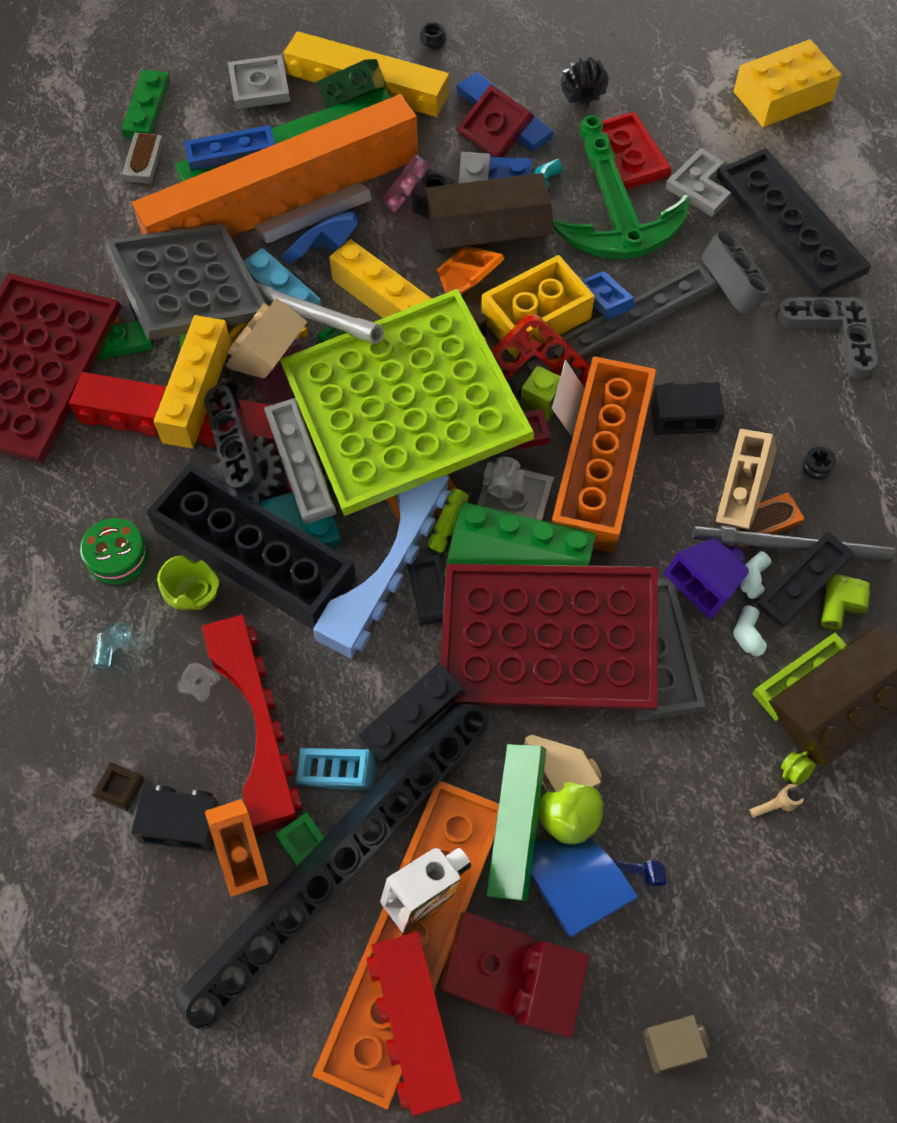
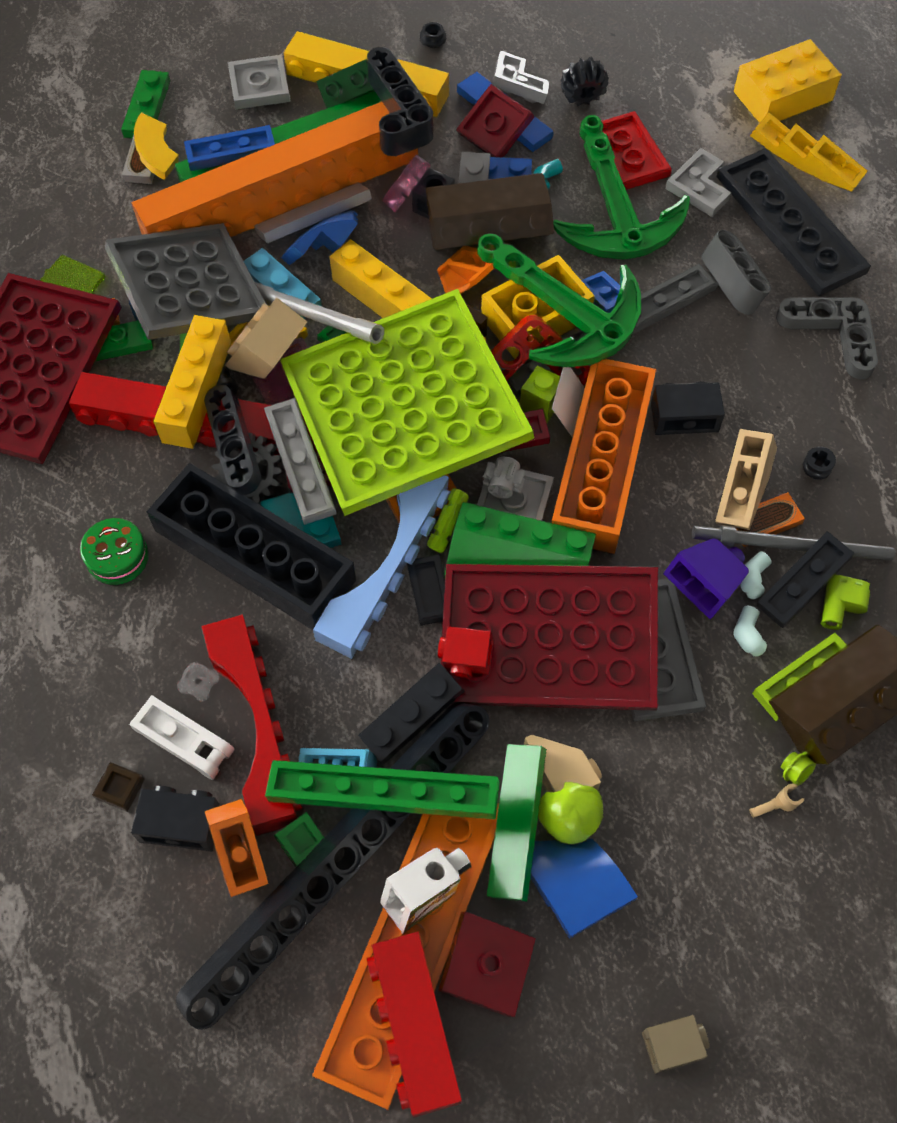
clear light blue arm [92,622,131,671] -> none
lime hair [157,555,219,611] -> none
dark red brick [513,941,590,1038] -> none
clear blue hand [613,860,666,886] -> none
none -> clear neon green piece [39,254,106,294]
none -> white plate [129,695,235,780]
none -> yellow tile [134,113,179,180]
none -> green plate [265,760,499,820]
none -> black beam [367,47,434,156]
none -> red brick [438,626,494,678]
none -> green piece [477,234,641,367]
none -> light grey plate [492,50,549,104]
none -> yellow slope [750,112,867,192]

